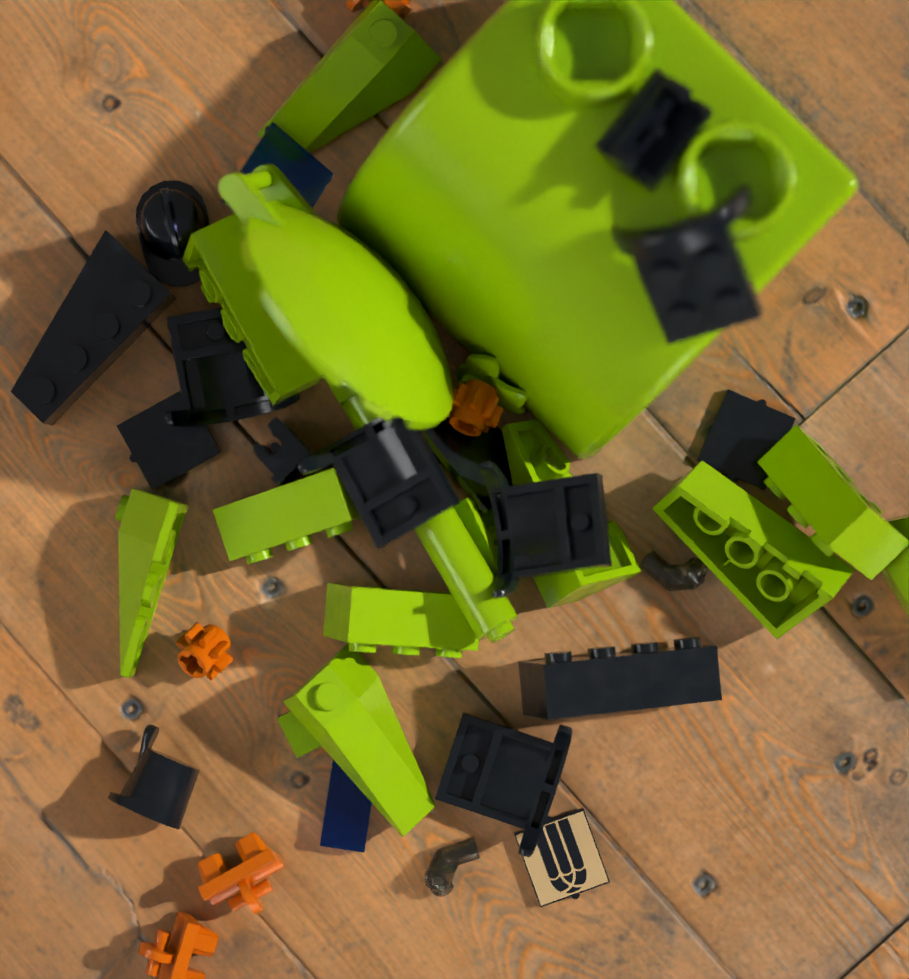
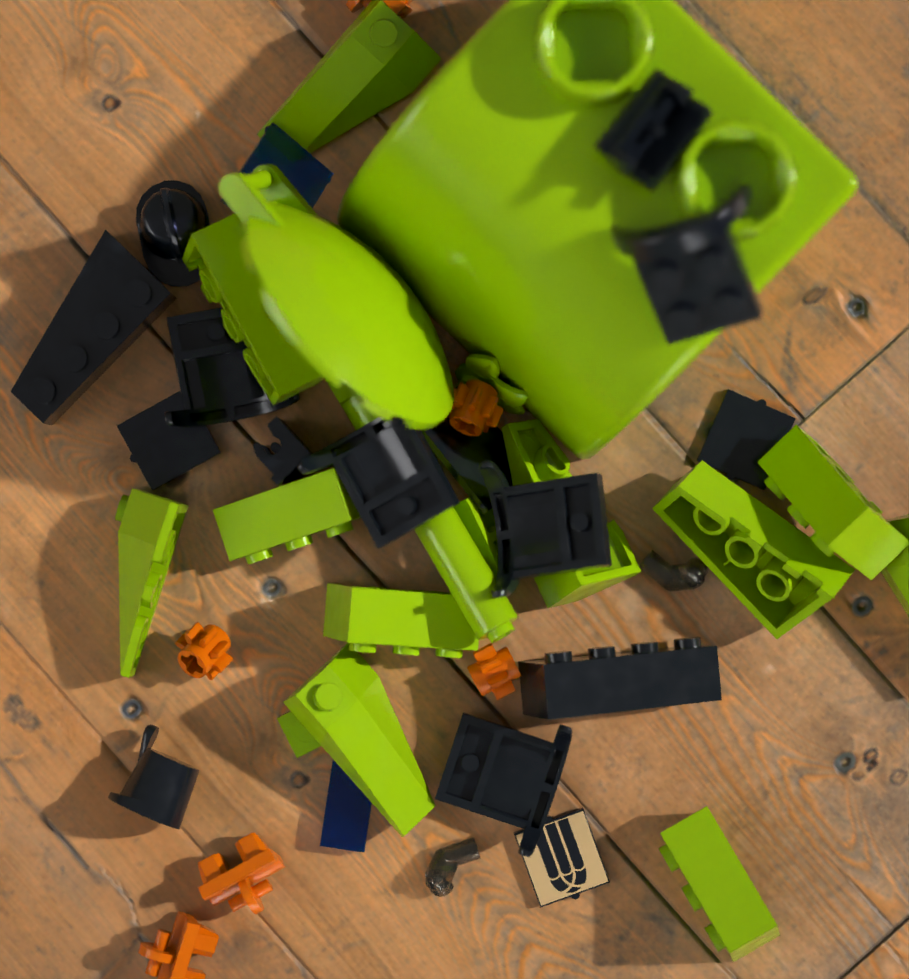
none -> orange gear [467,643,522,700]
none -> lime wedge [658,806,780,962]

